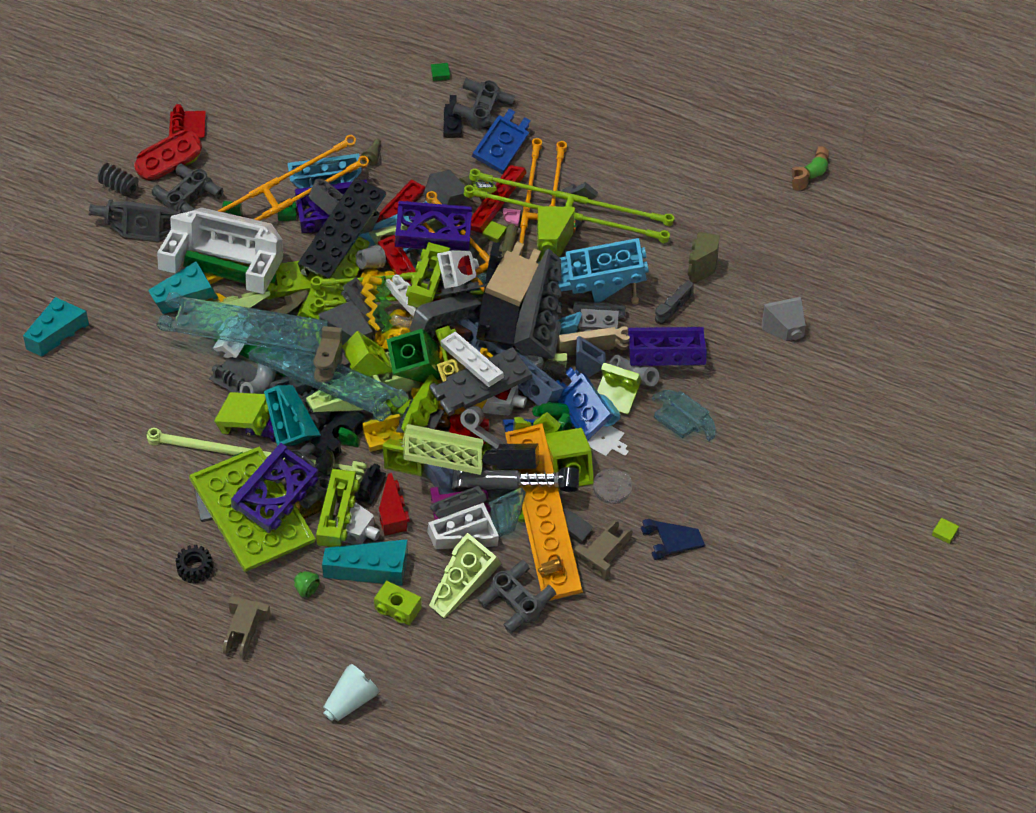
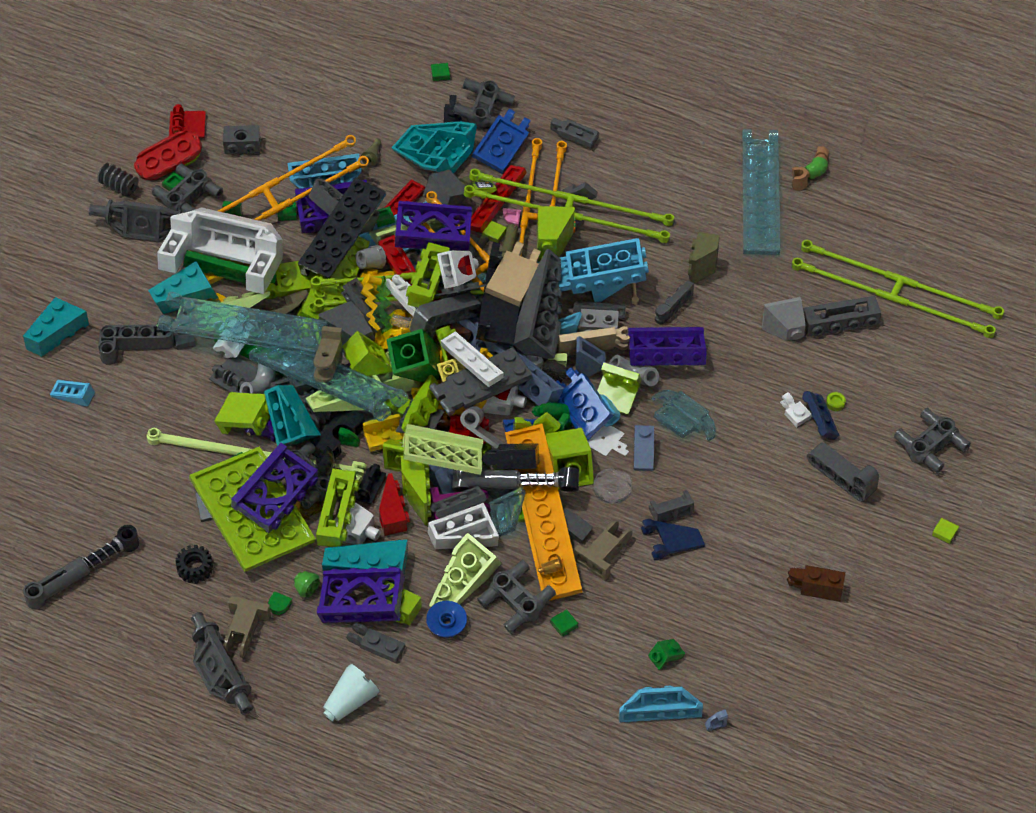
none -> piece [23,525,139,609]
none -> medium azure slope [50,380,95,406]
none -> dark grey beam [98,324,175,365]
none -> green tile [162,172,184,191]
none -> dark grey tile [173,327,196,350]
none -> dark grey plate [191,612,253,715]
none -> dark grey brick [223,125,261,154]
none -> green tile [268,591,292,615]
none -> dark purple fence [317,567,405,623]
none -> dark grey hinge [346,623,405,663]
none -> green tile [376,206,395,227]
none -> teal wedge [391,121,477,174]
none -> lime slope [401,454,431,525]
none -> blue dish [426,601,467,638]
none -> dark grey hinge [550,118,599,148]
none -> green tile [550,609,578,637]
none -> medium azure wedge [619,686,703,722]
none -> sand blue slope [634,425,654,471]
none -> green bracket [648,639,685,670]
none -> dark grey hinge [649,490,694,523]
none -> sand blue tile [705,709,728,731]
none -> clear light blue hinge [742,129,780,255]
none -> white plate [780,392,812,427]
none -> reddish brown hinge [787,565,846,602]
none -> lime bar [792,240,1004,338]
none -> dark blue plate [802,391,840,440]
none -> dark grey brick [803,296,881,337]
none -> dark grey beam [807,442,879,502]
none -> lime tile [826,392,846,411]
none -> dark grey piece [894,407,971,473]

